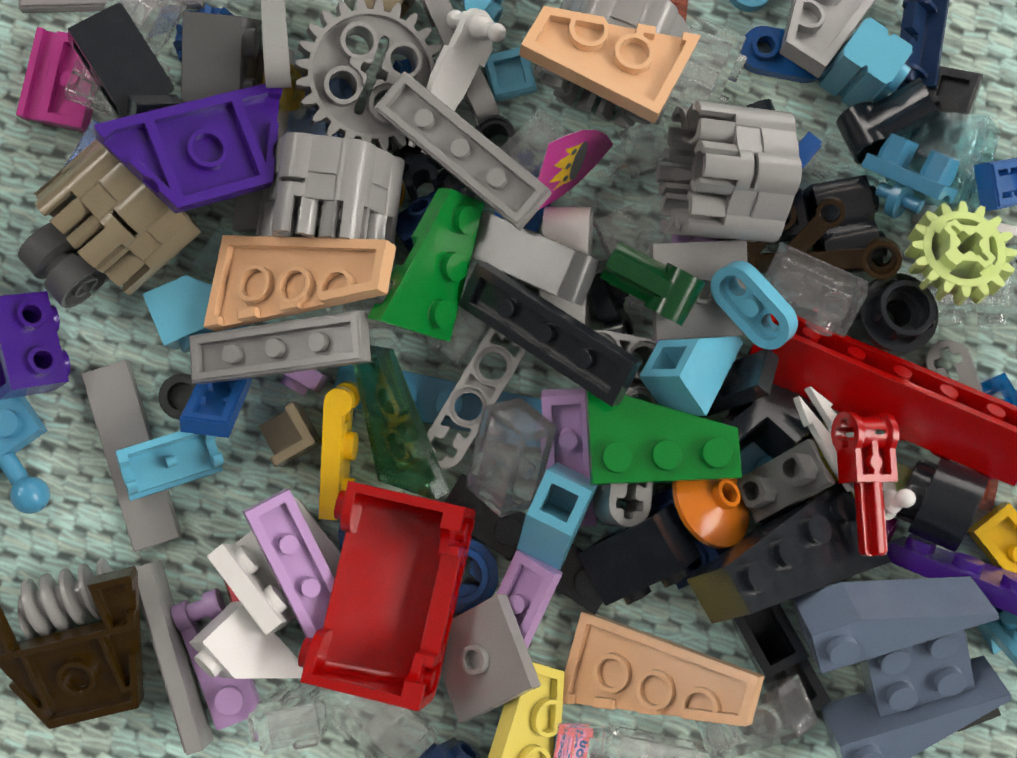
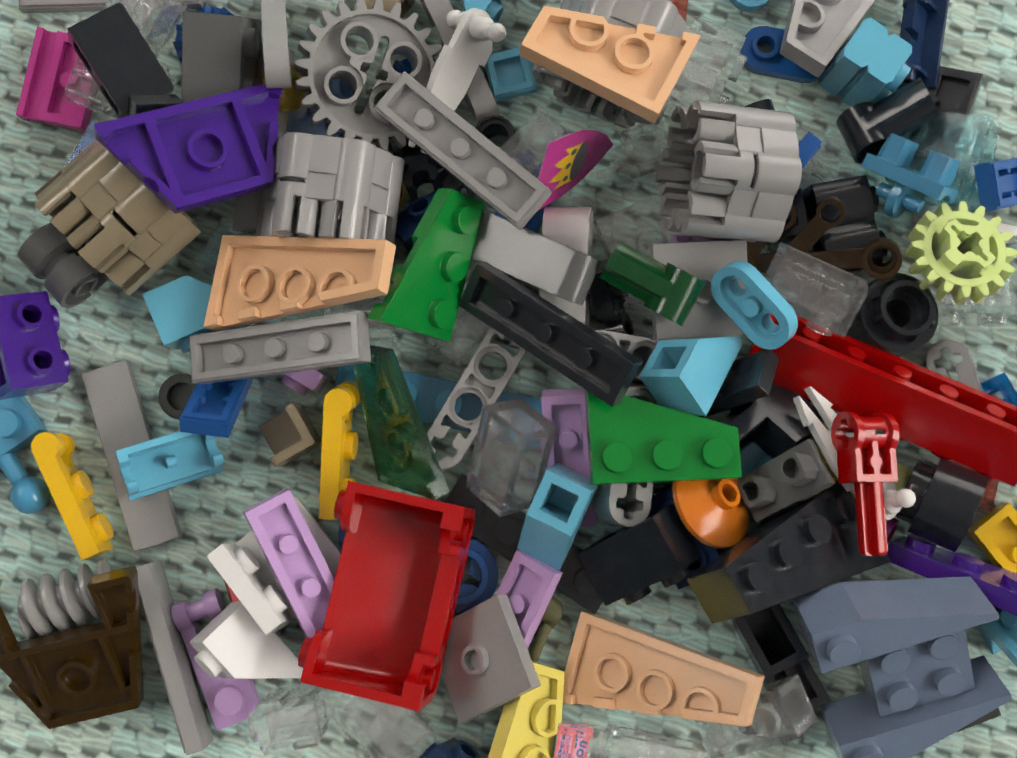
none -> yellow plate [31,432,114,561]
none -> olive hand [529,596,563,661]

